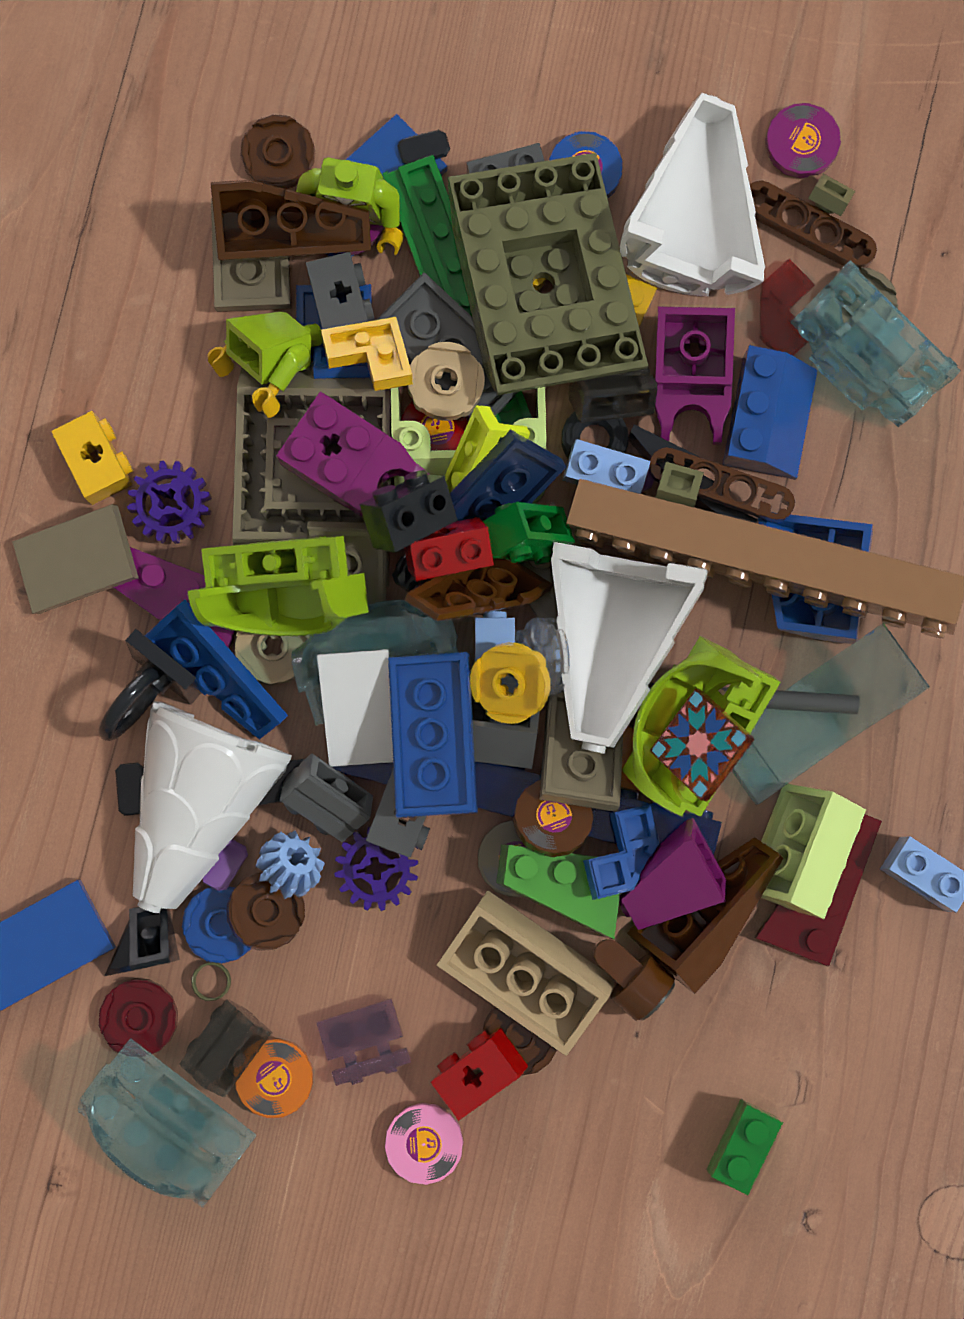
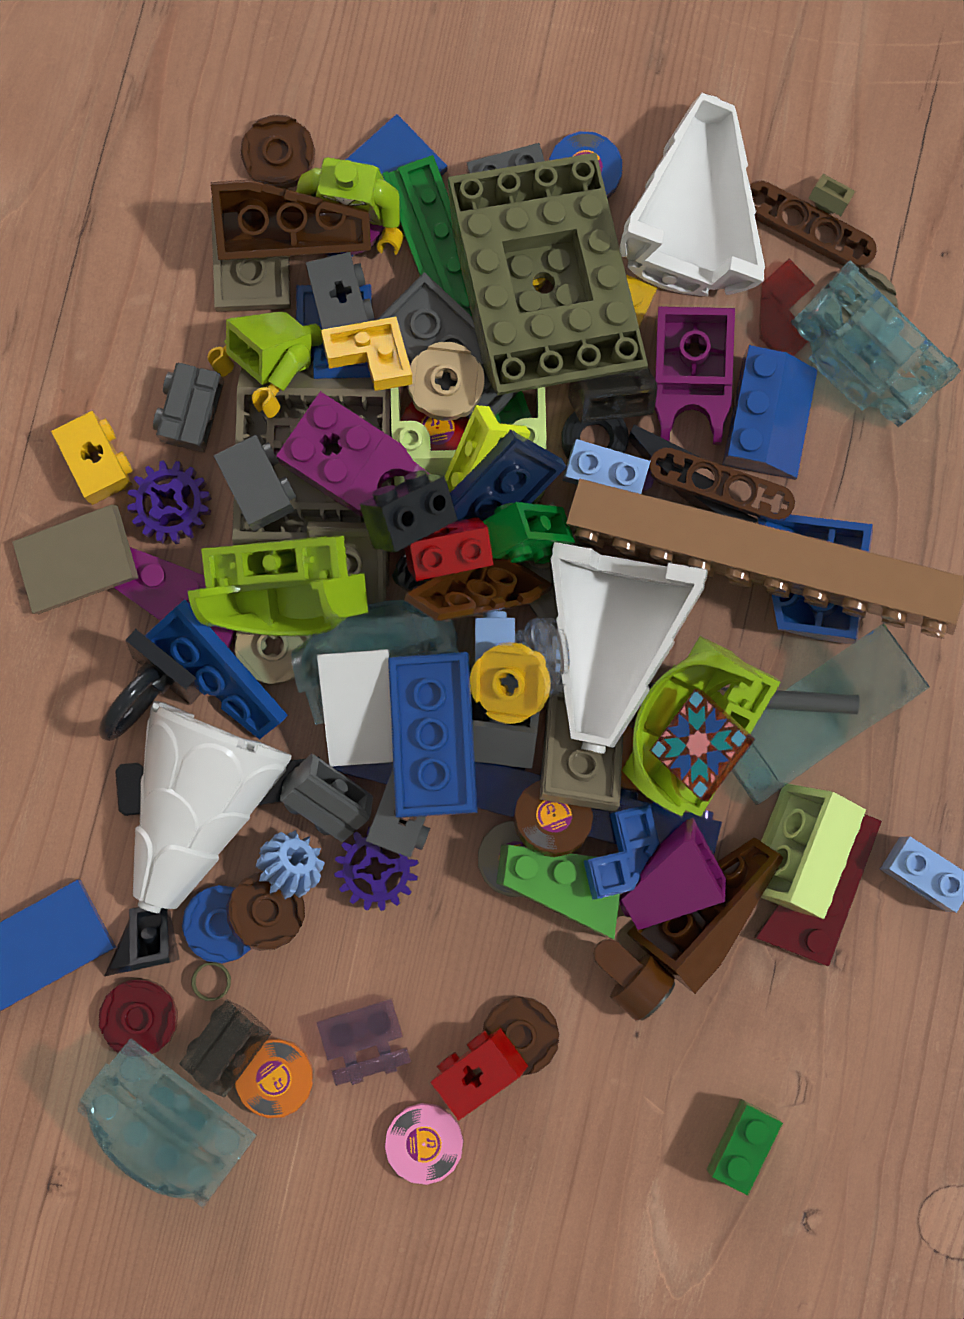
medium lavender piece [203,839,248,891] -> none
black piece [398,130,450,165] -> none
tan slope [437,891,616,1056] -> none
olive plate [656,462,704,507] -> none
magenta tile [765,103,841,179] -> none
none -> dark grey brick [153,362,224,453]
none -> dark grey brick [213,435,296,532]

